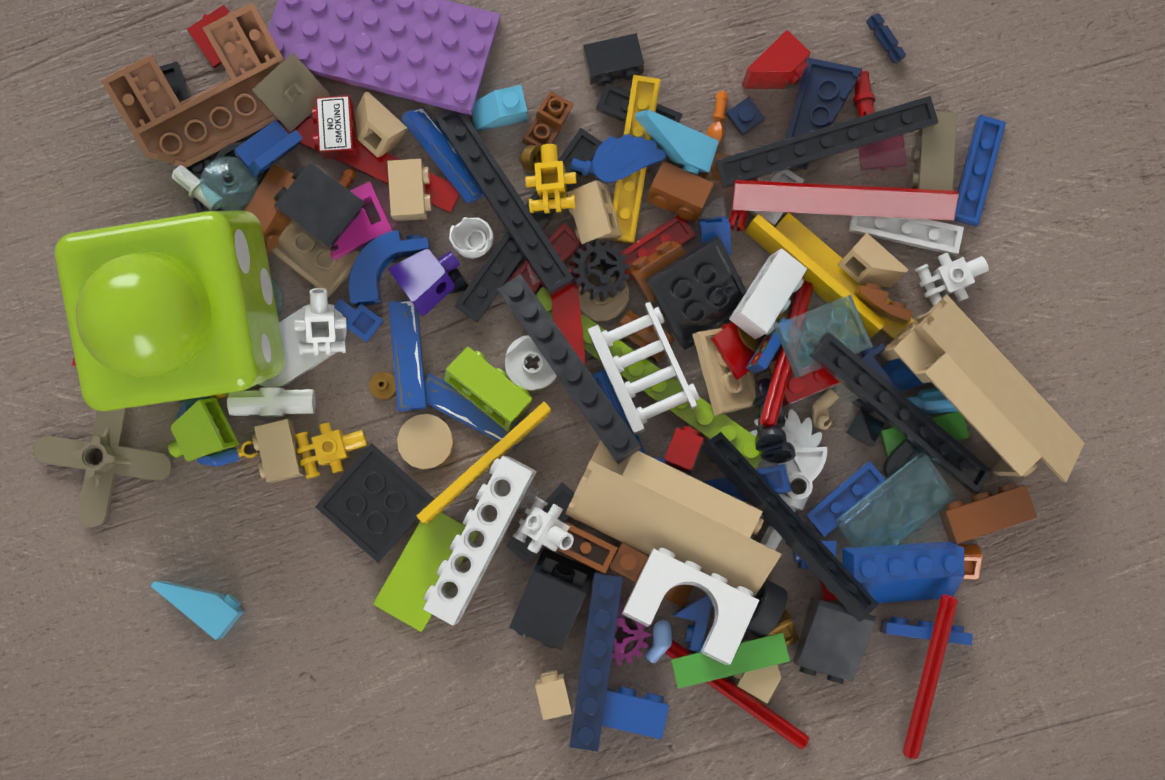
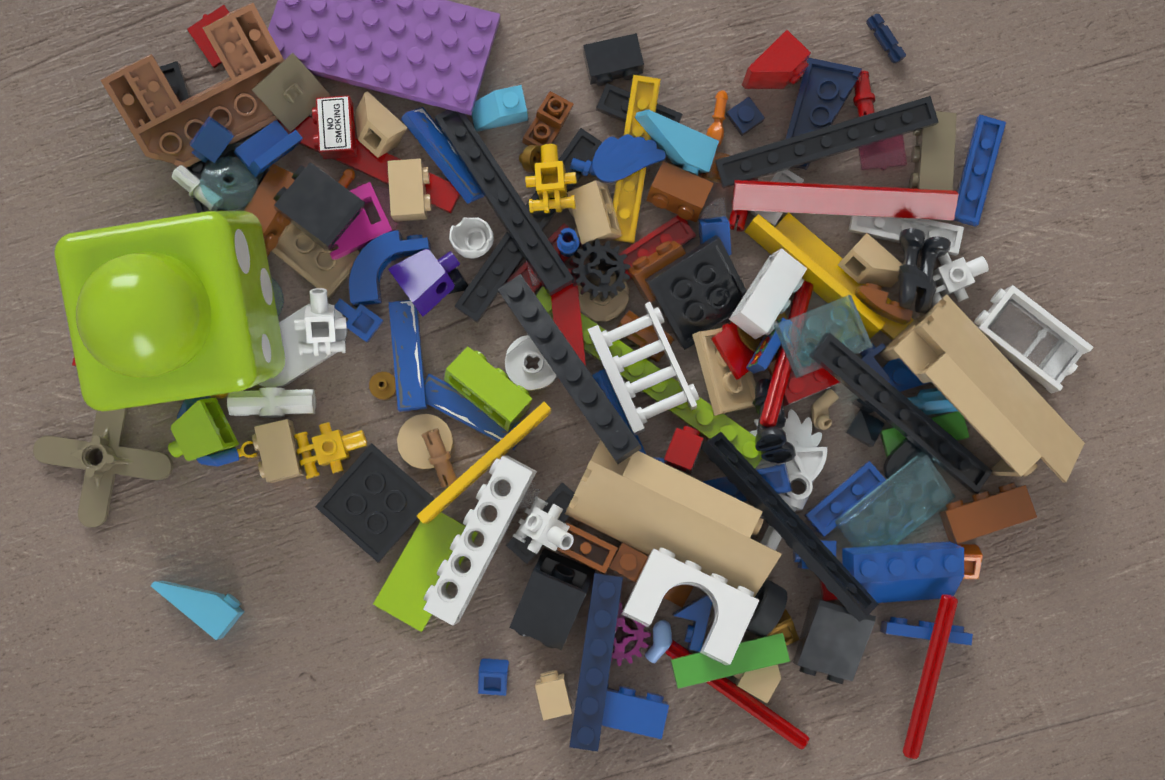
none -> blue brick [190,116,234,163]
none -> medium nougat pin [421,428,458,487]
none -> blue slope [478,658,509,696]
none -> blue pin [557,228,579,257]
none -> black piece [898,228,951,314]
none -> door [974,285,1093,393]

